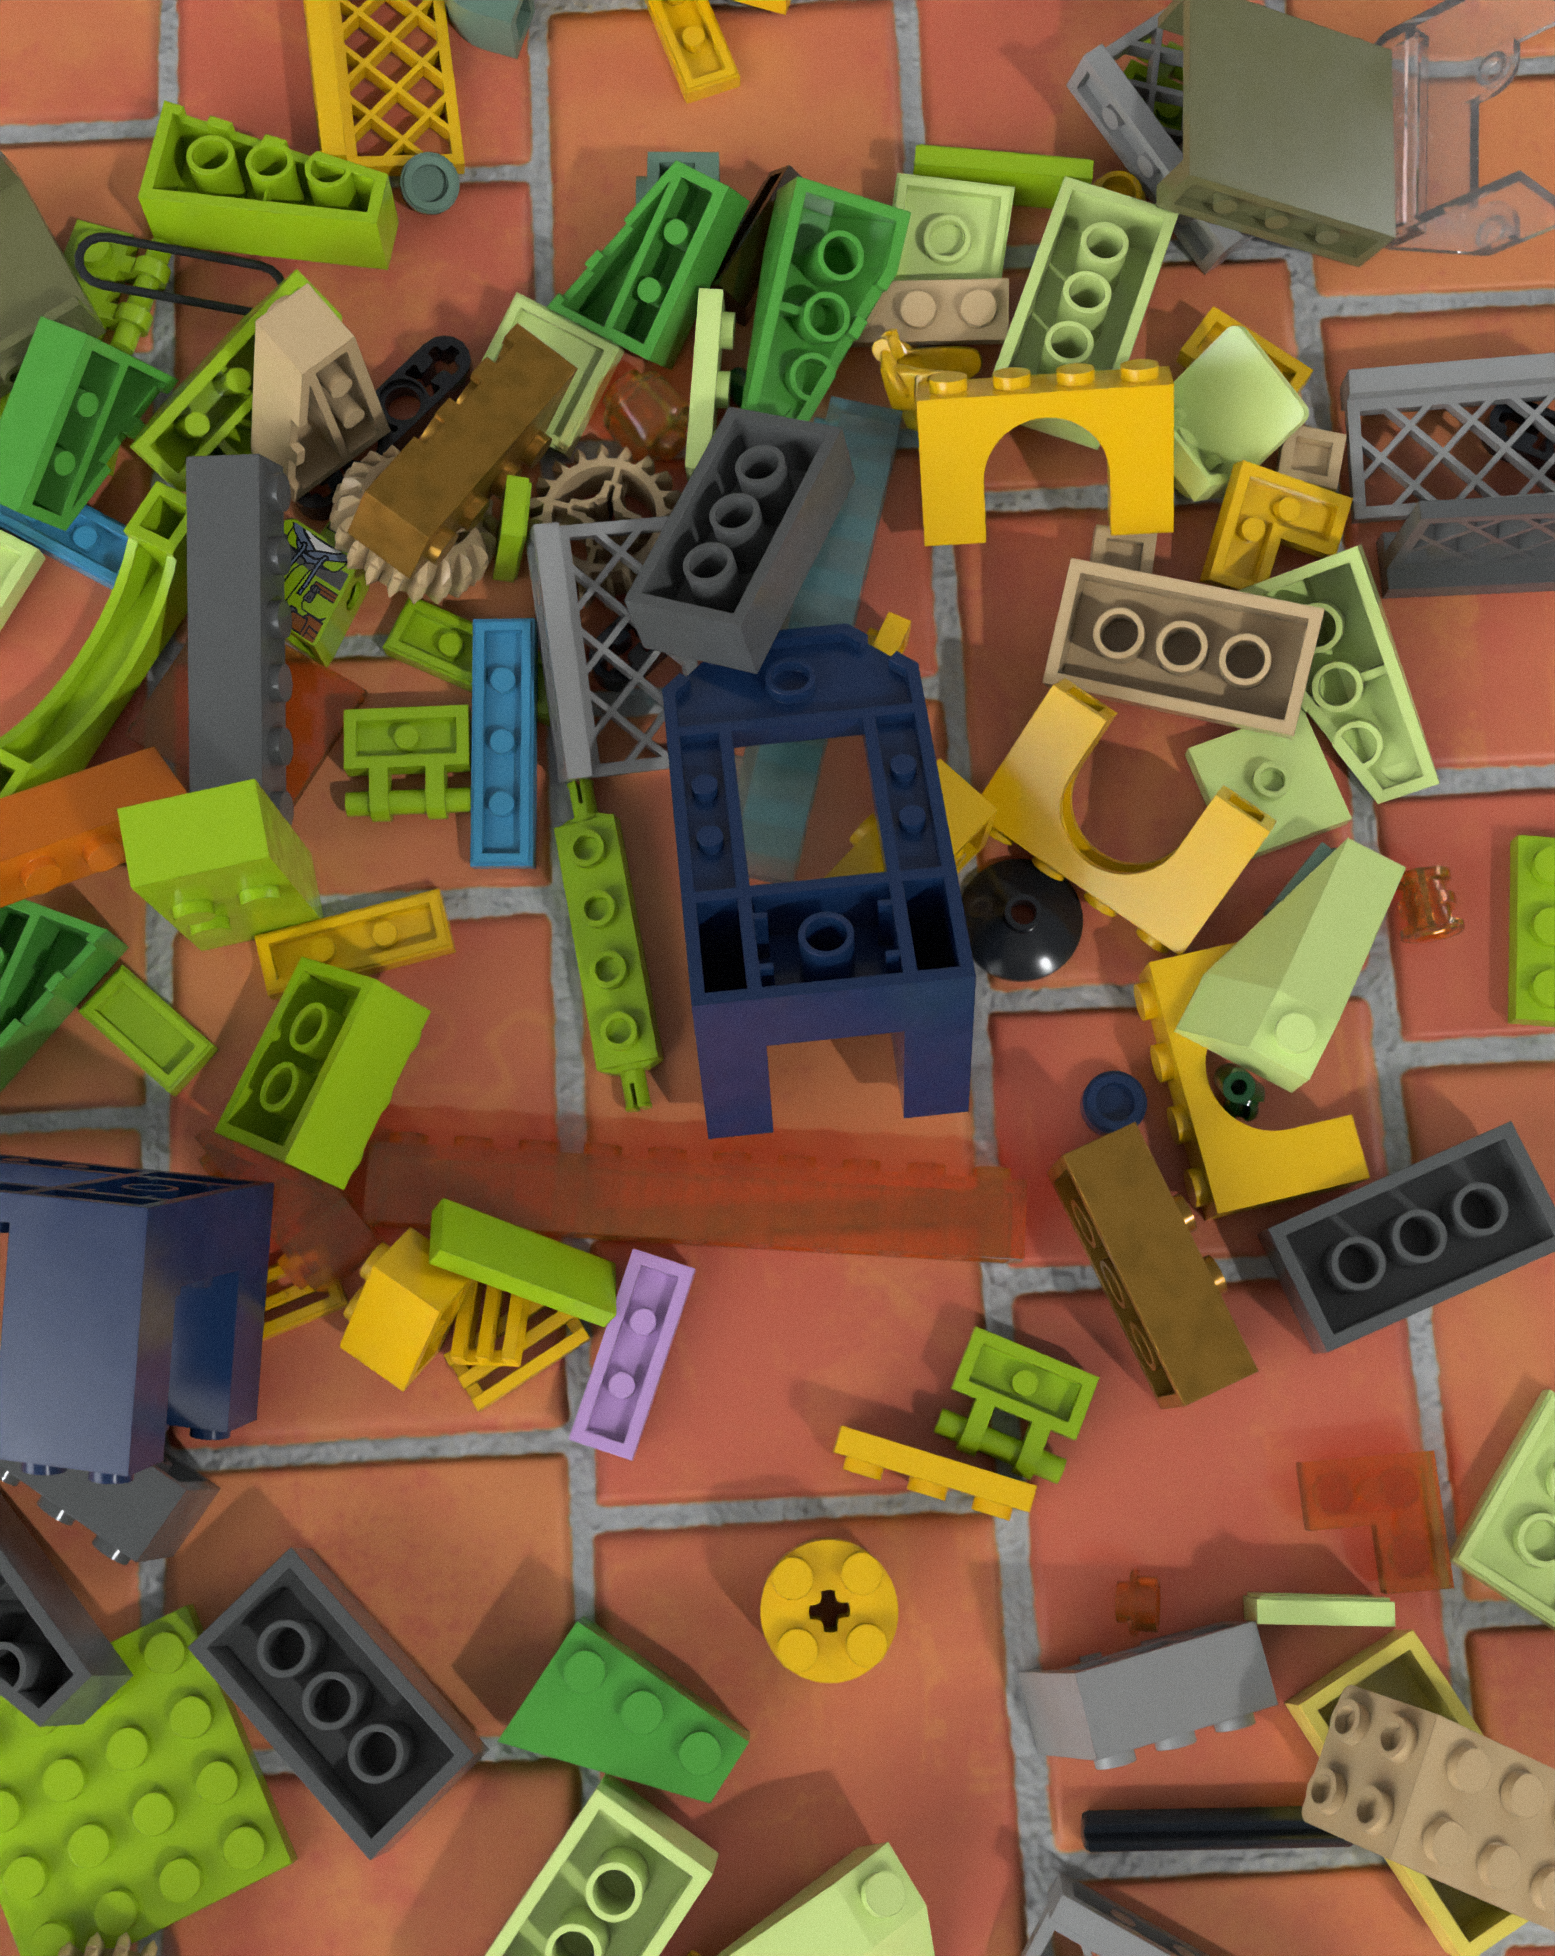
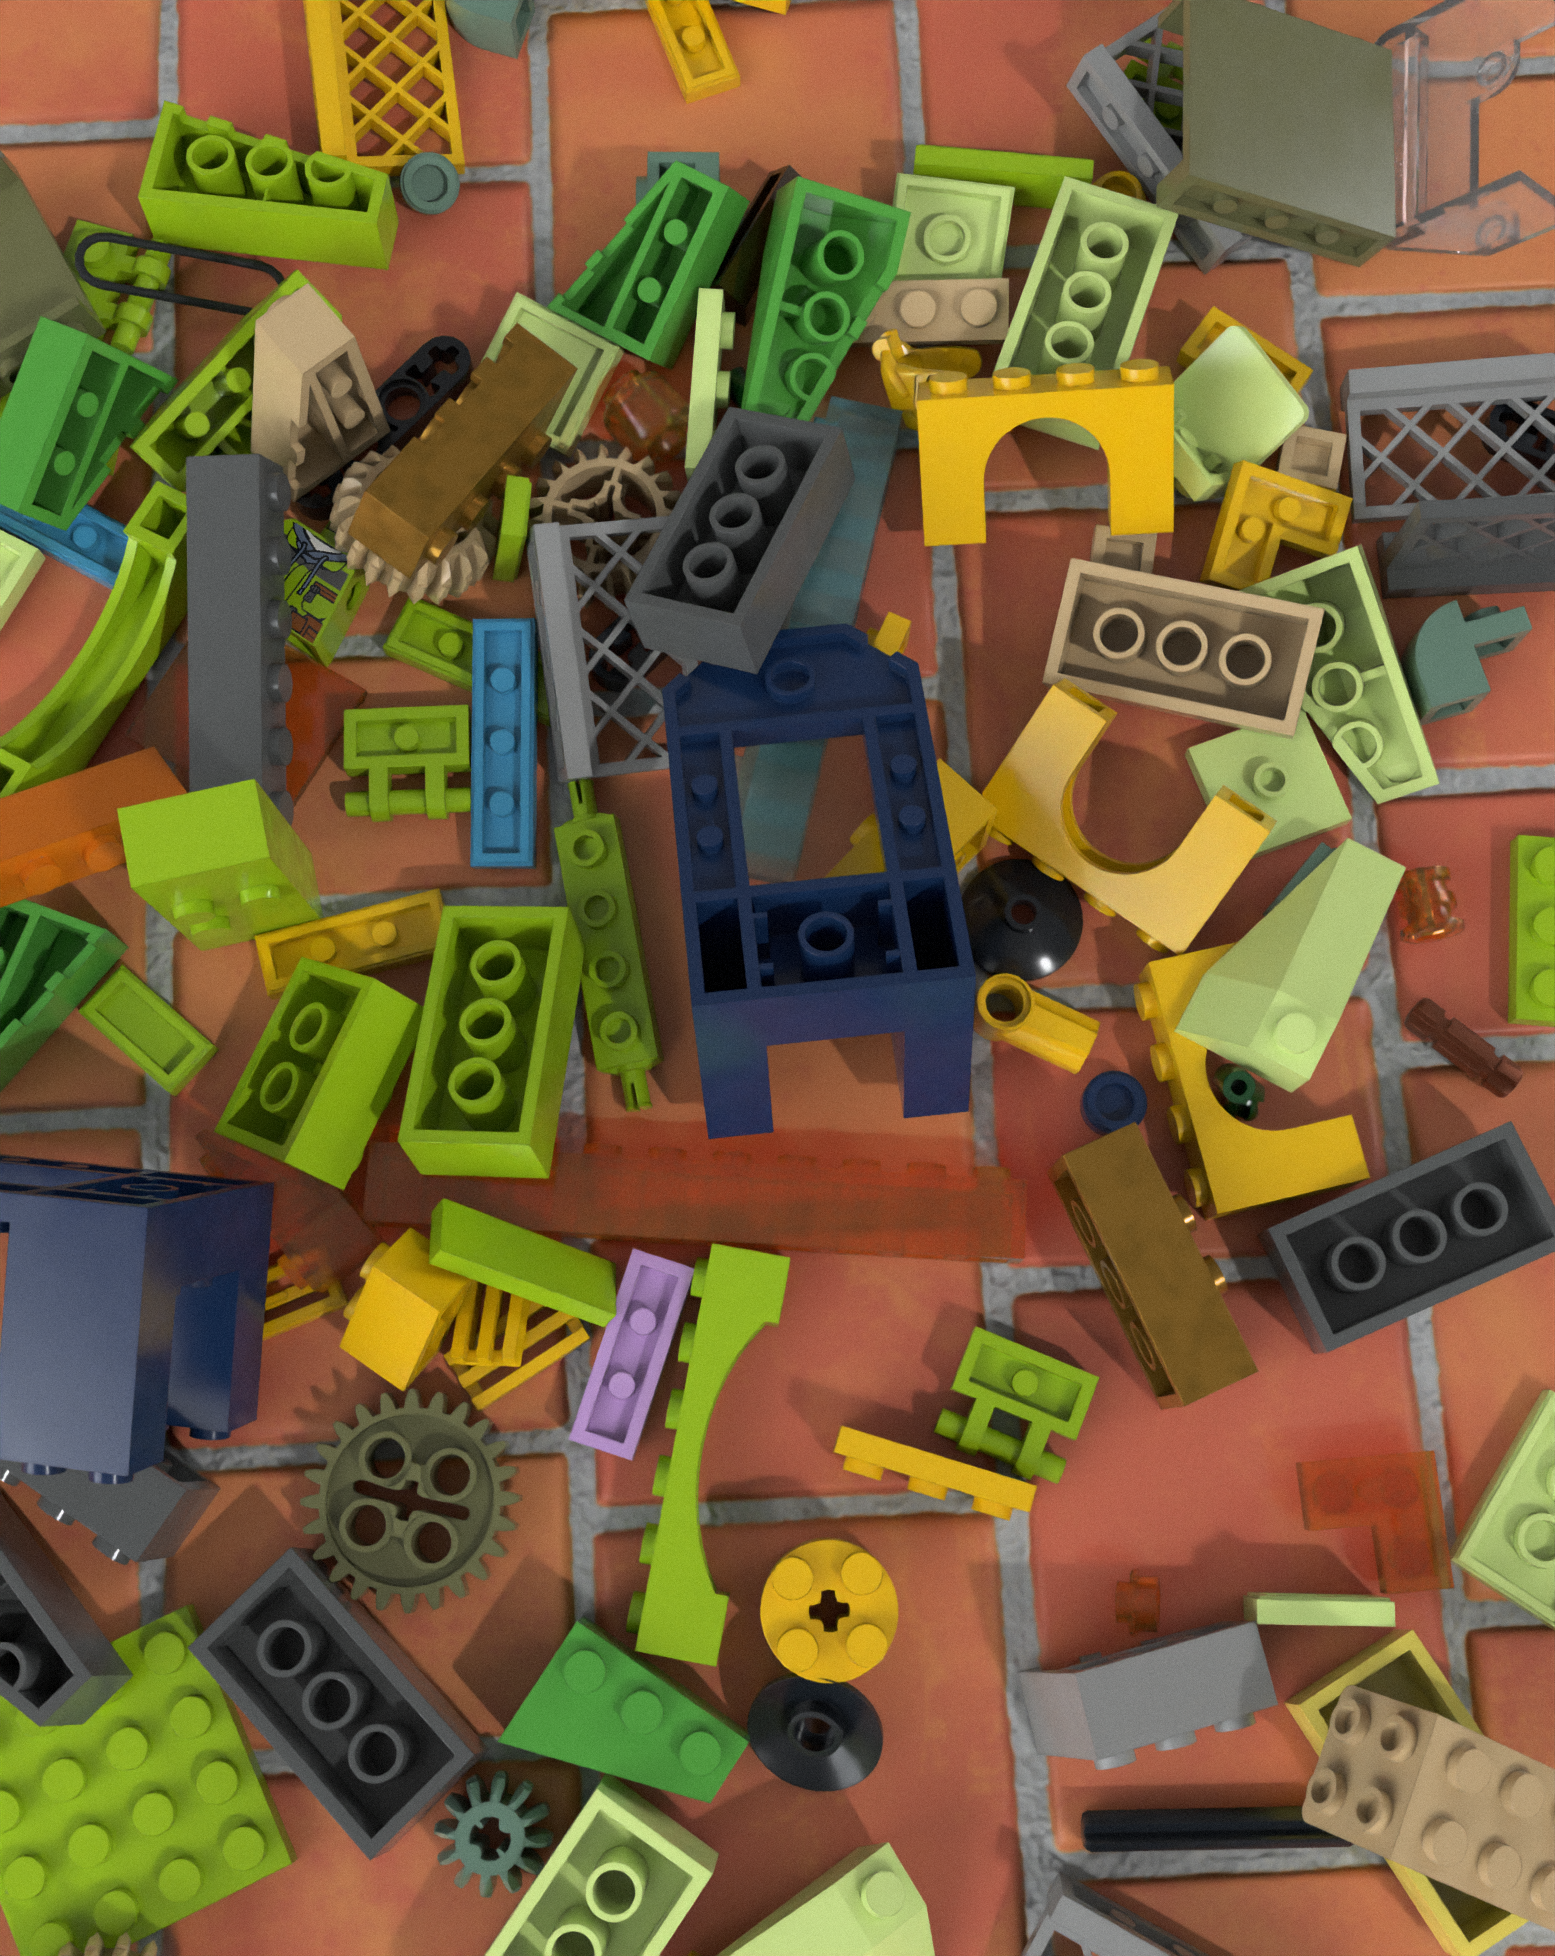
none -> olive gear [300,1389,523,1613]
none -> lime brick [398,906,586,1179]
none -> sand green gear [434,1770,554,1898]
none -> lime arch [626,1243,790,1667]
none -> black dish [747,1673,884,1791]
none -> yellow piece [973,973,1101,1074]
none -> sand green brick [1400,600,1533,726]
none -> copper axle [1404,998,1523,1098]

